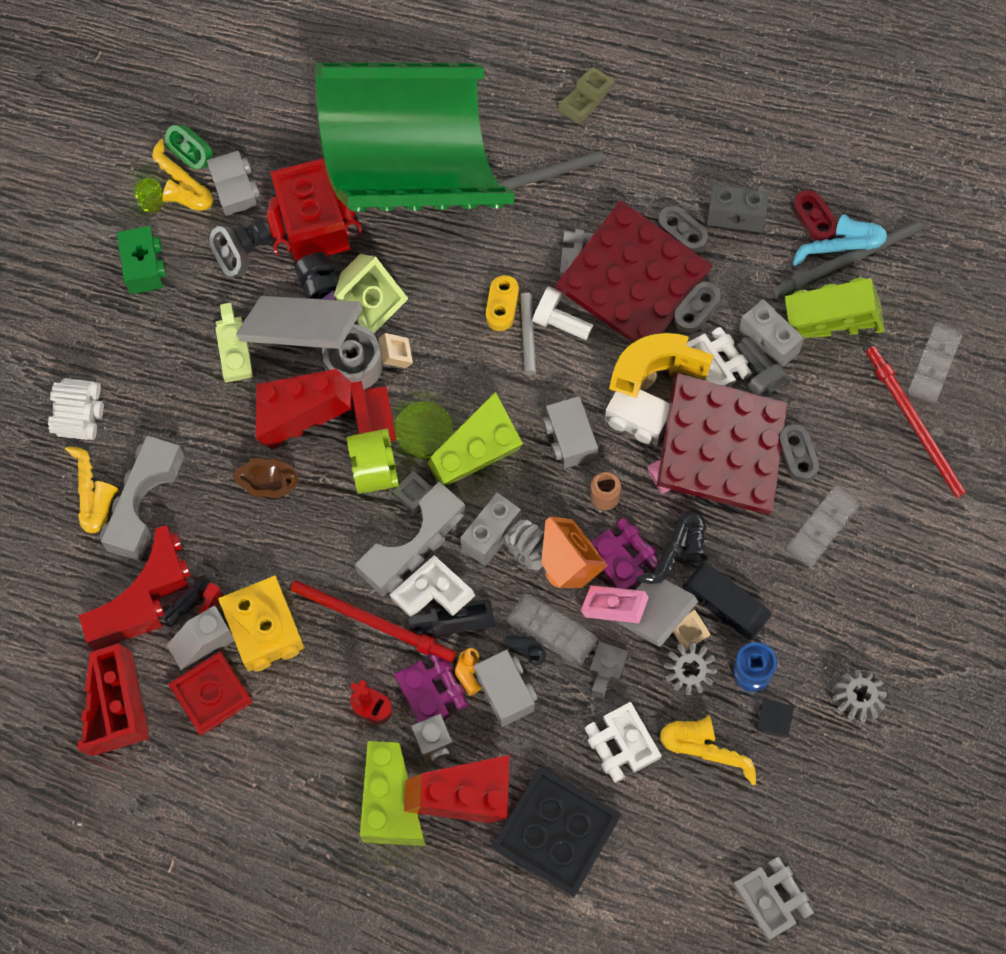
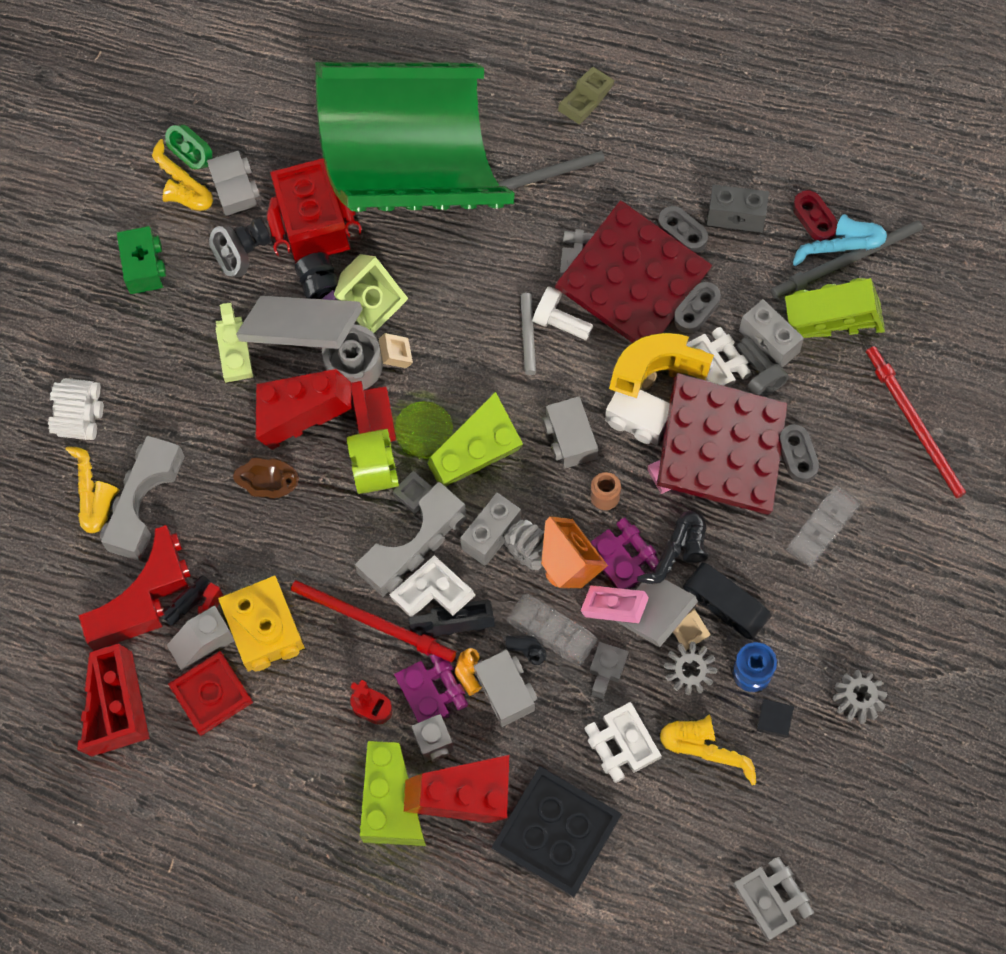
clear neon green wheel [134,178,165,213] -> none
yellow plate [486,275,519,331] -> none
clear beam [907,321,964,405] -> none

